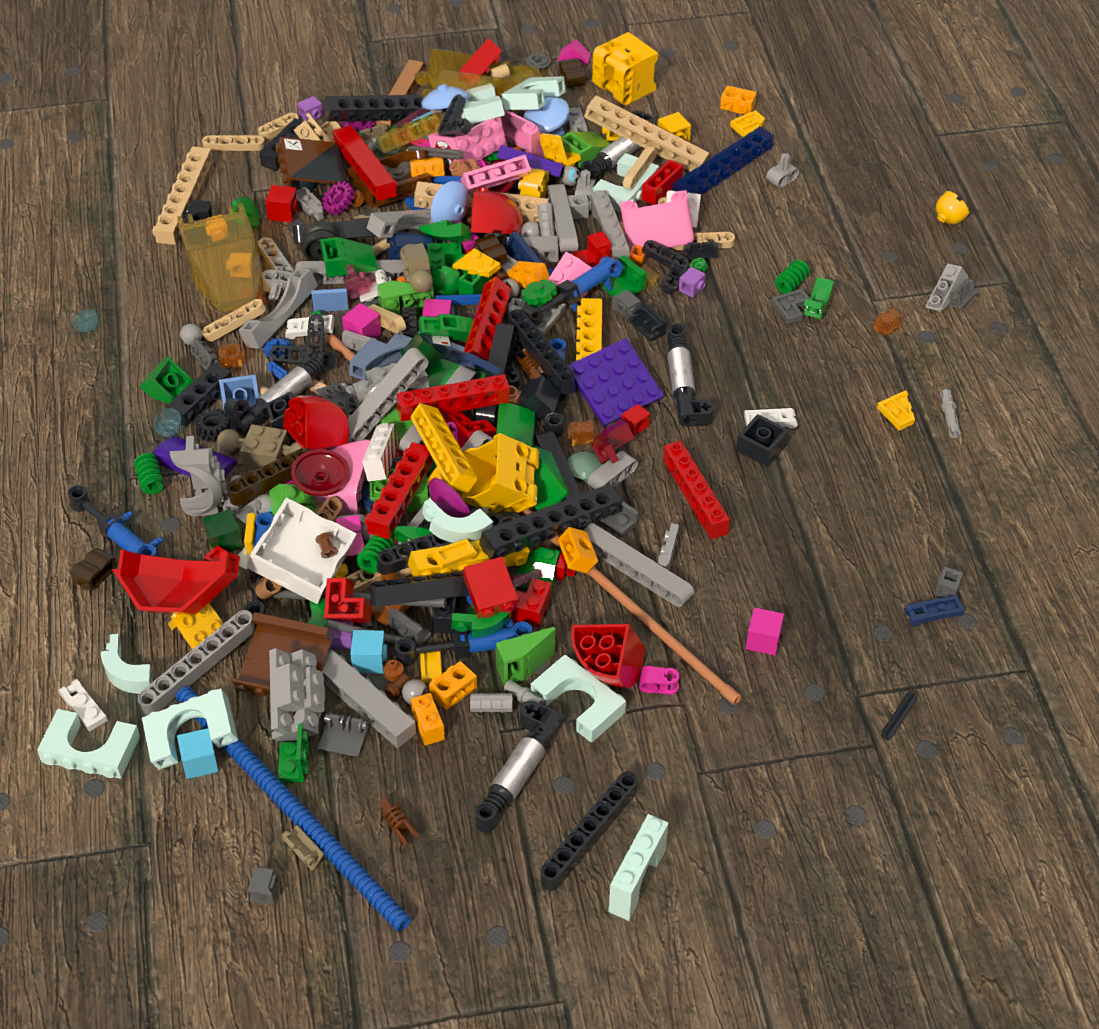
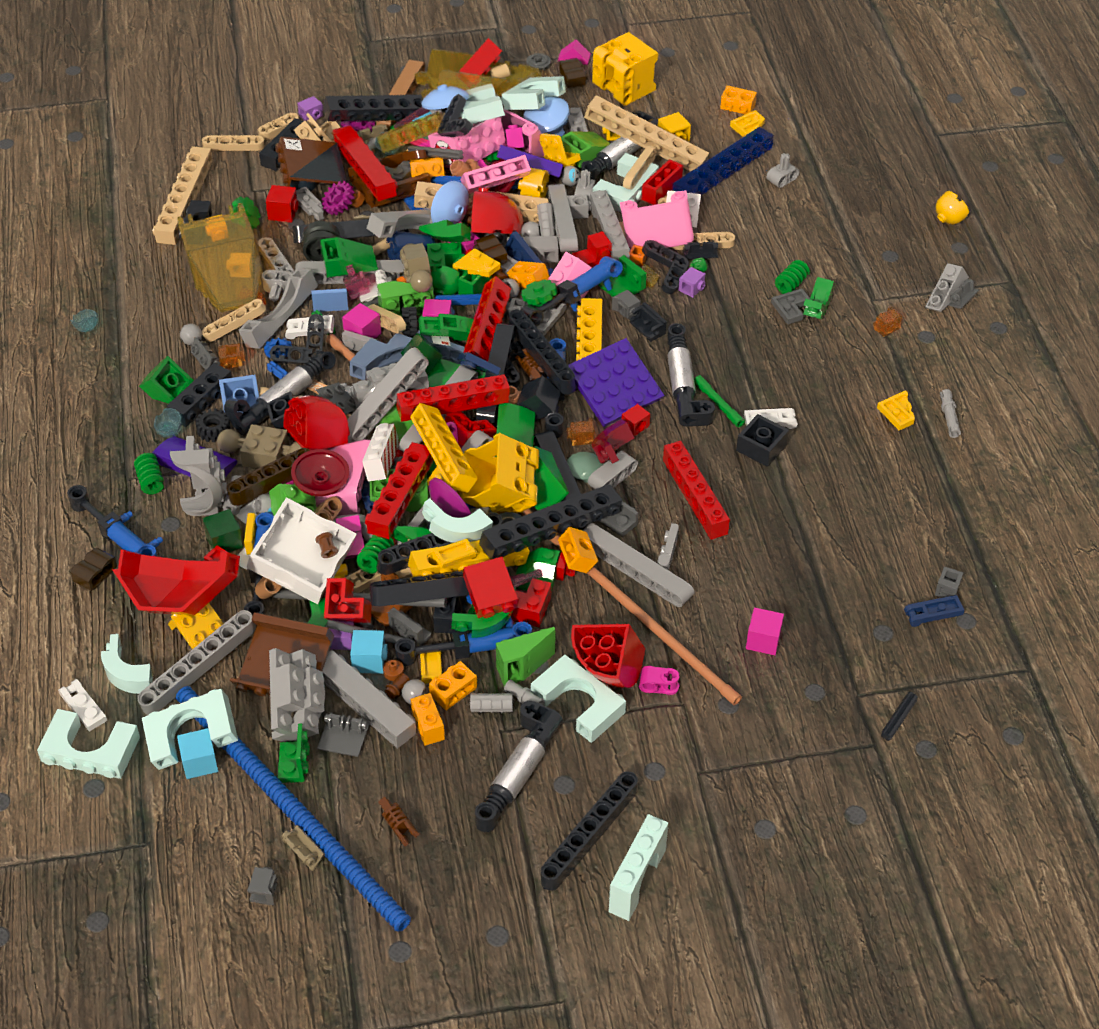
none -> dark pink brick [504,124,524,148]
none -> green piece [694,375,745,428]

